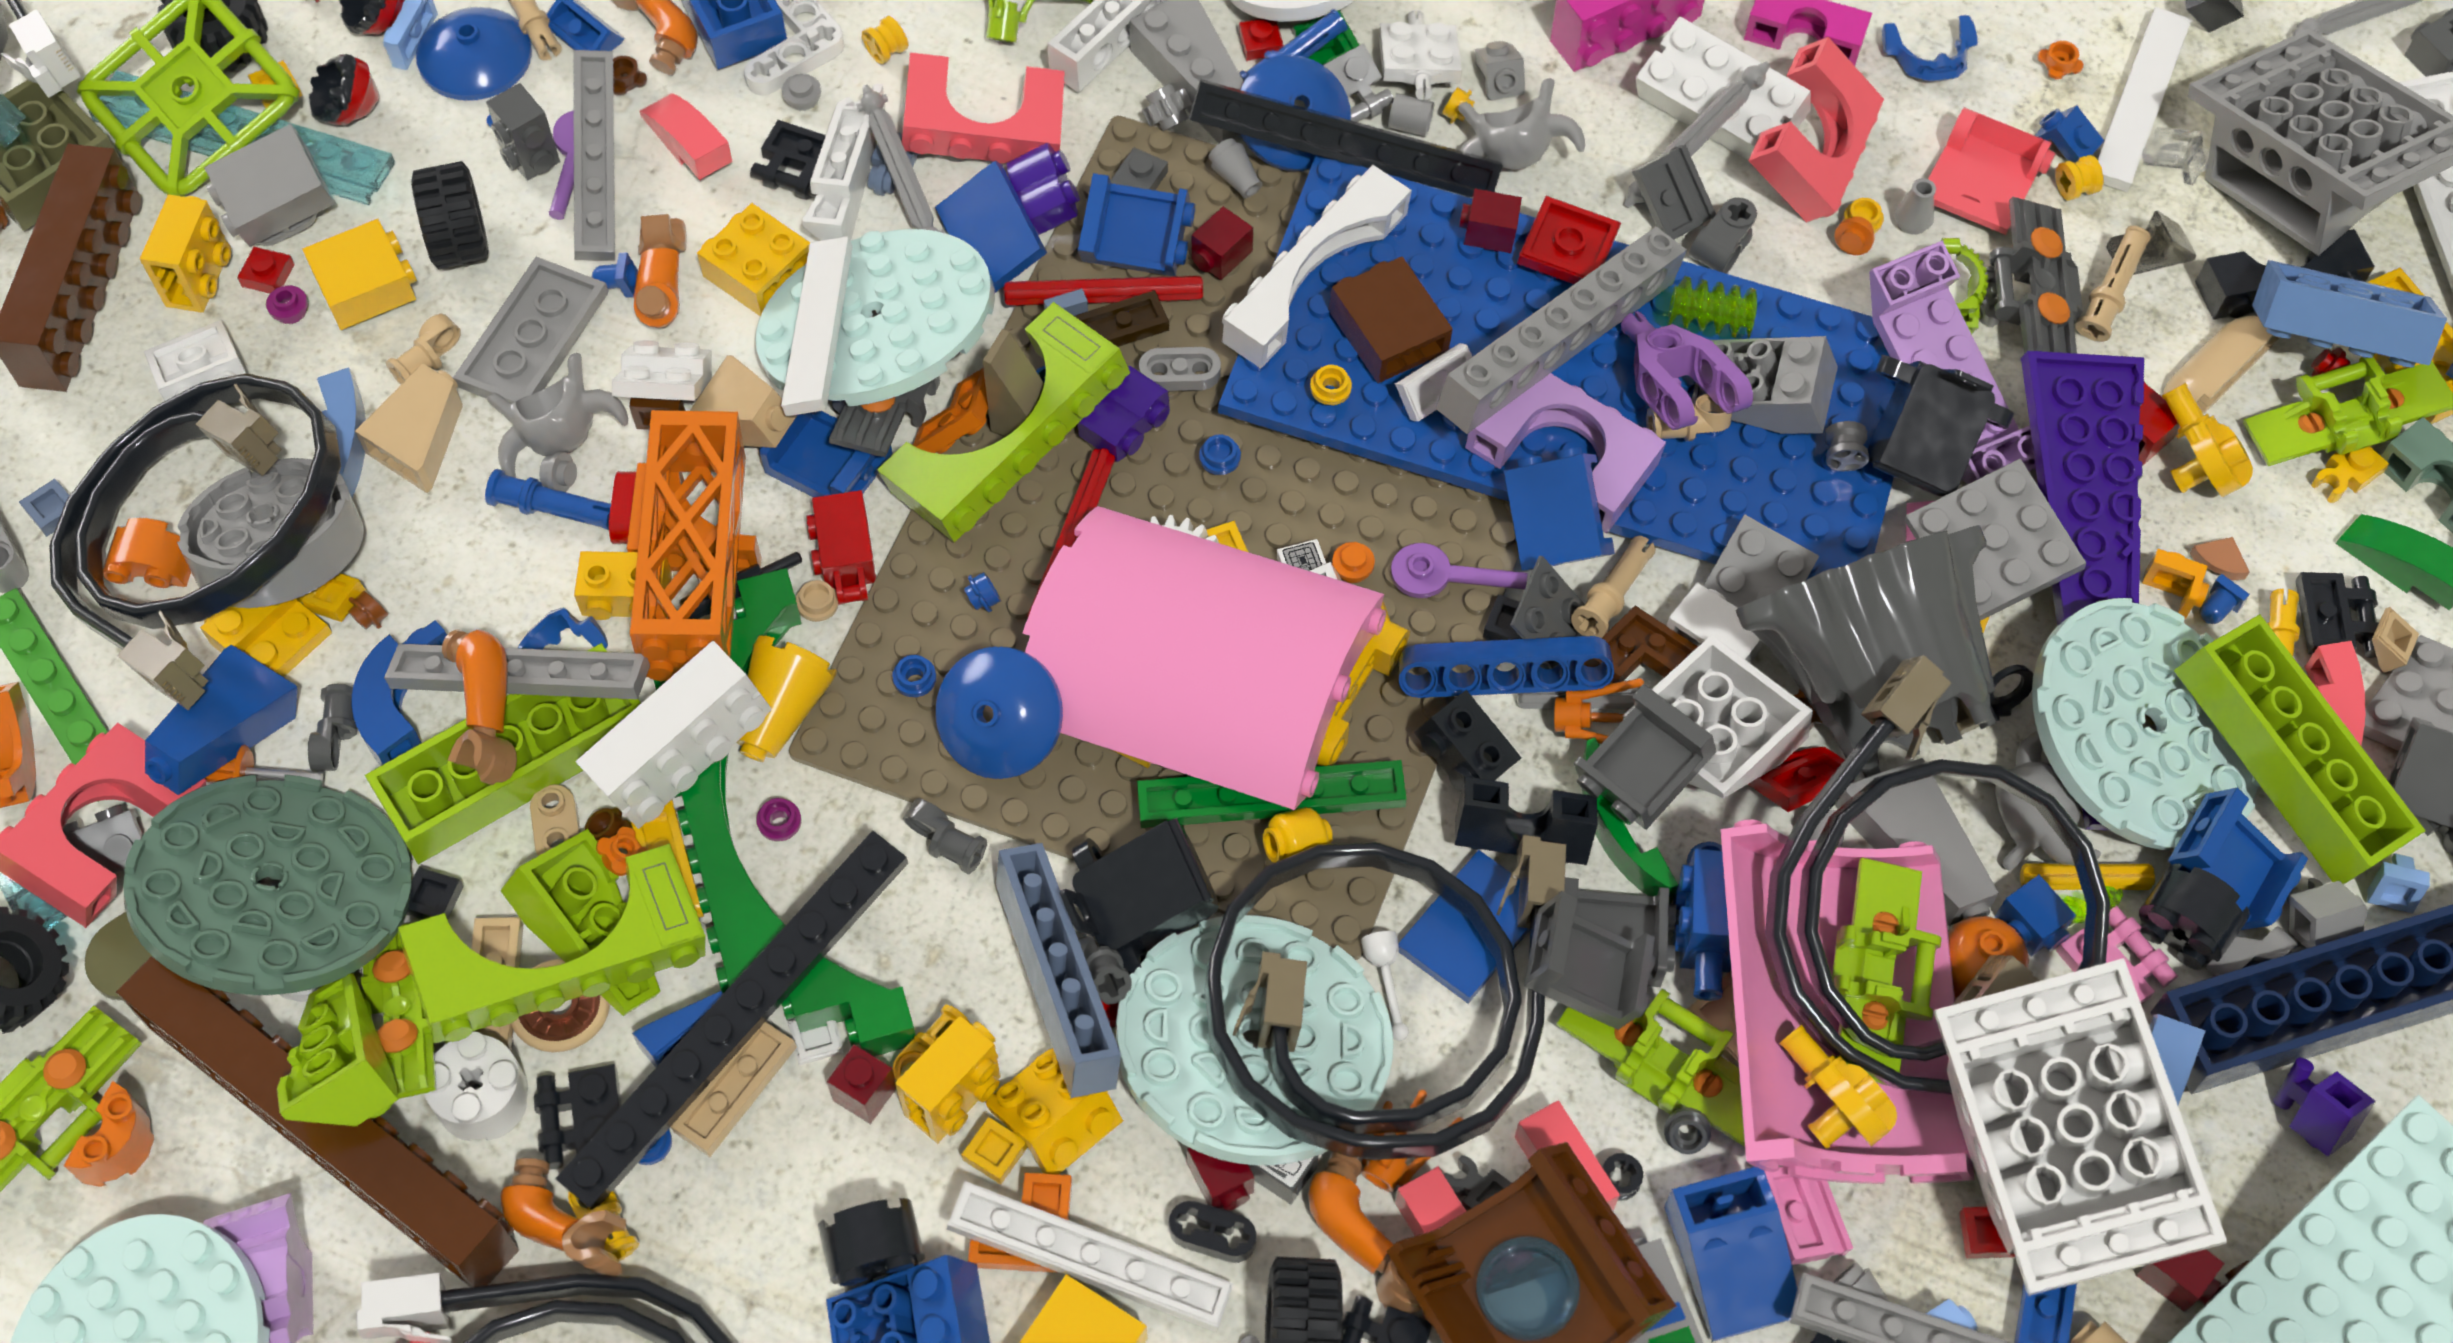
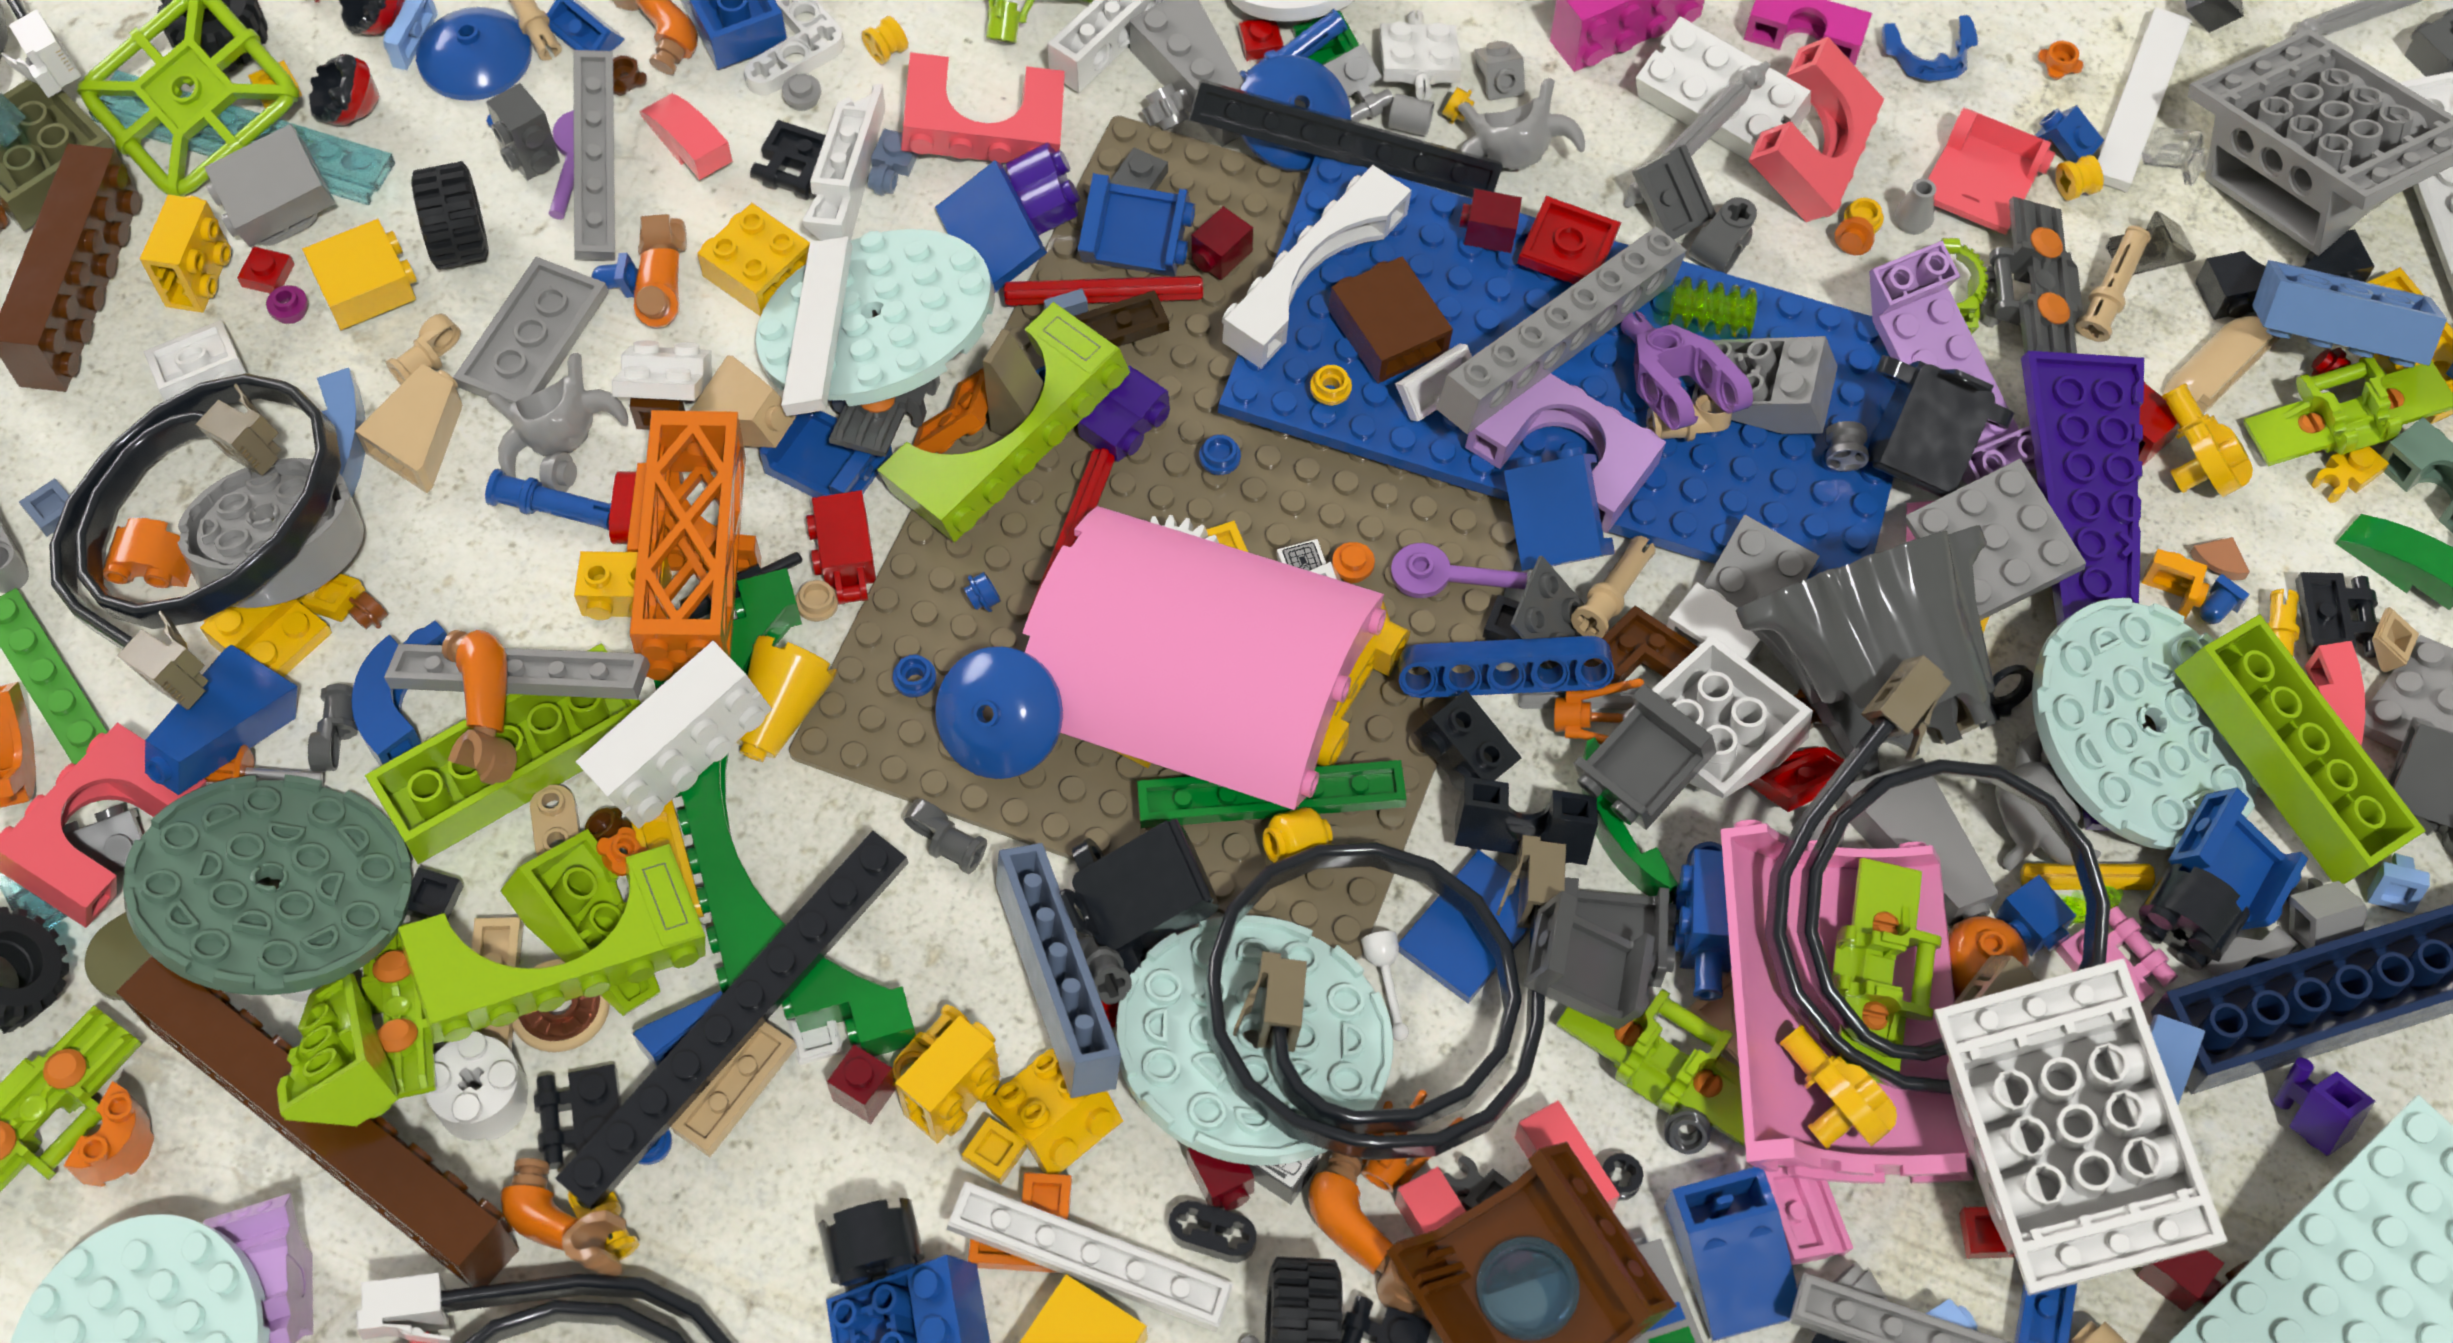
blue helmet [517,607,608,650] -> none
magenta plate [756,798,802,842] -> none
light grey wheel [856,85,945,233] -> none
light grey plate [1139,347,1221,391] -> none
light grey cone [1209,138,1262,198] -> none

